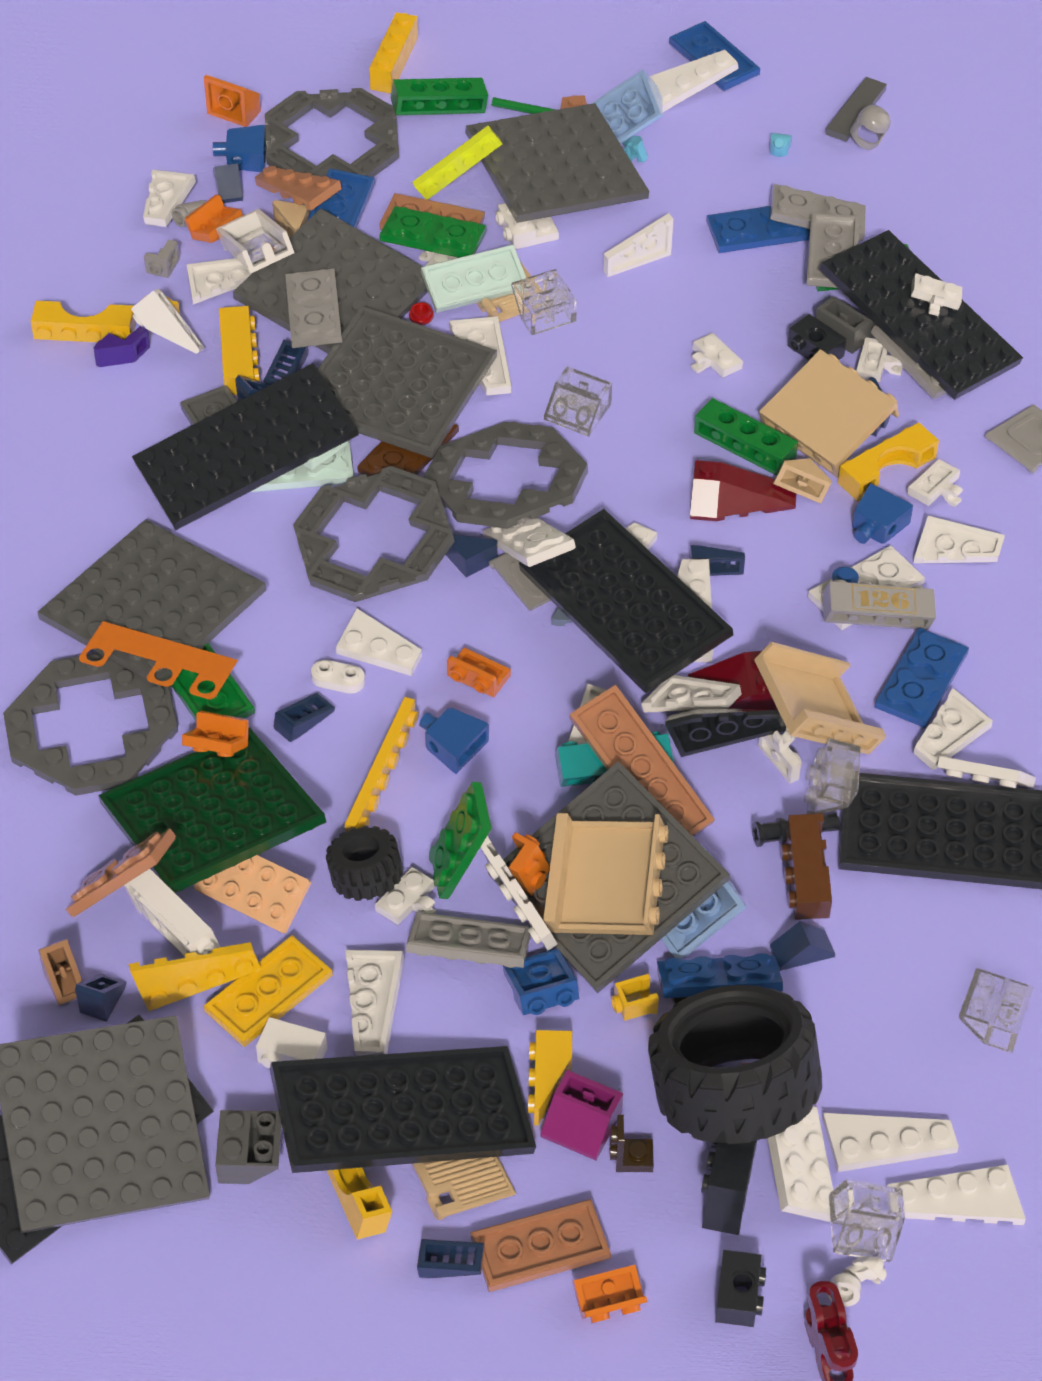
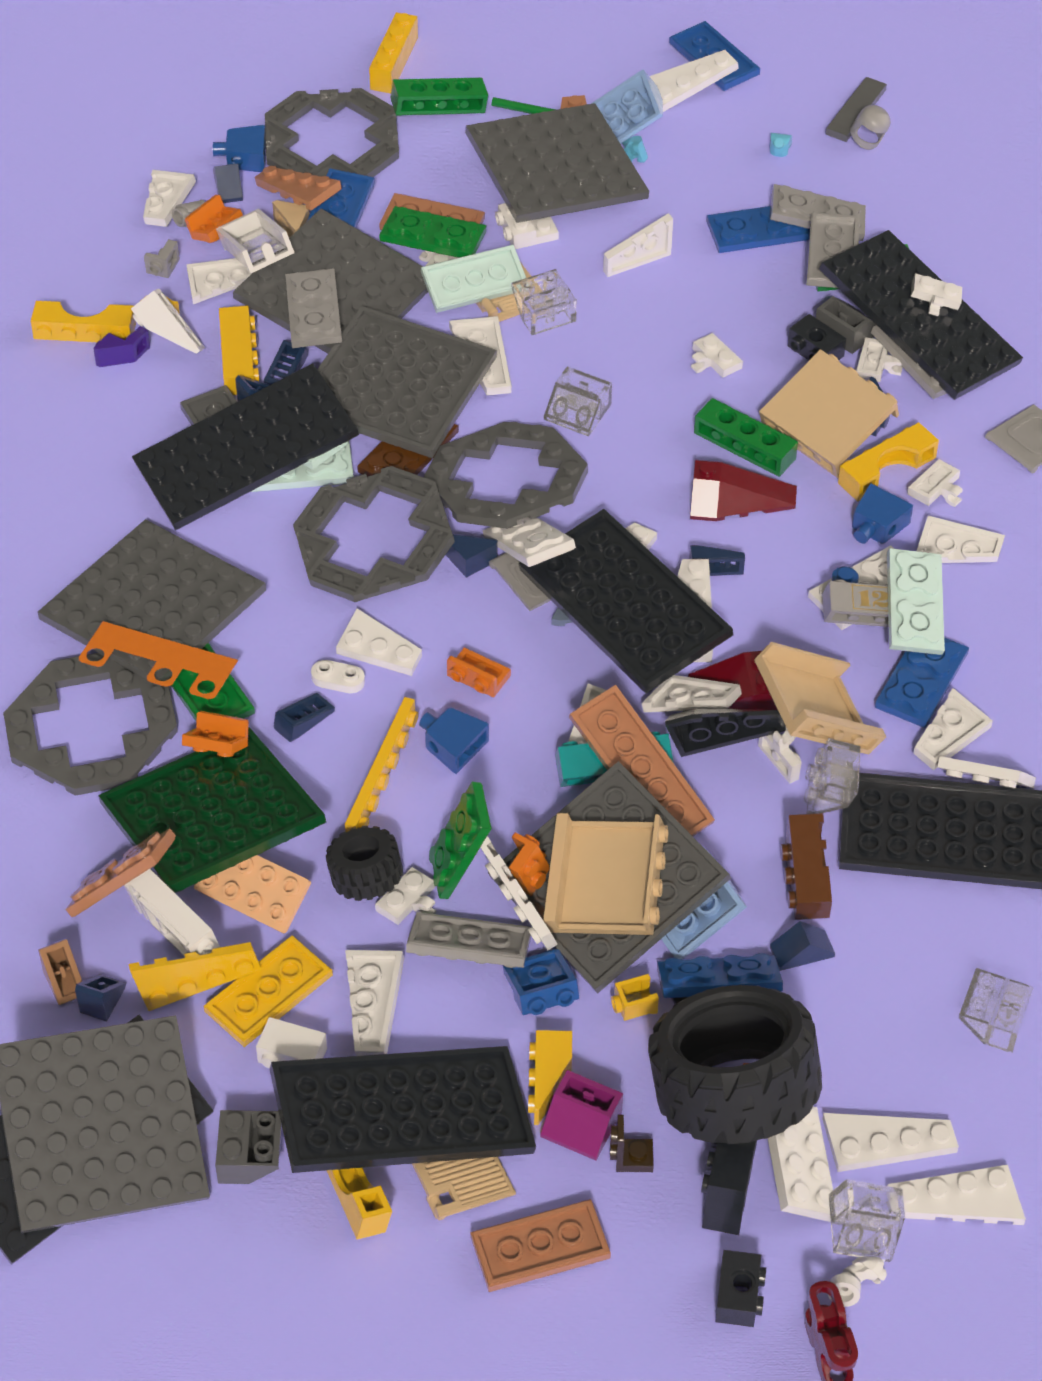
orange slope [203,75,261,127] -> none
red plate [409,302,434,325] -> none
neon yellow plate [412,126,503,200] -> none
dark blue slope [417,1239,485,1278] -> none
orange bracket [572,1265,648,1323] -> none
black pin [752,812,840,847] -> none
tan slope [773,458,832,504] -> none
none -> light aqua piece [887,548,945,655]

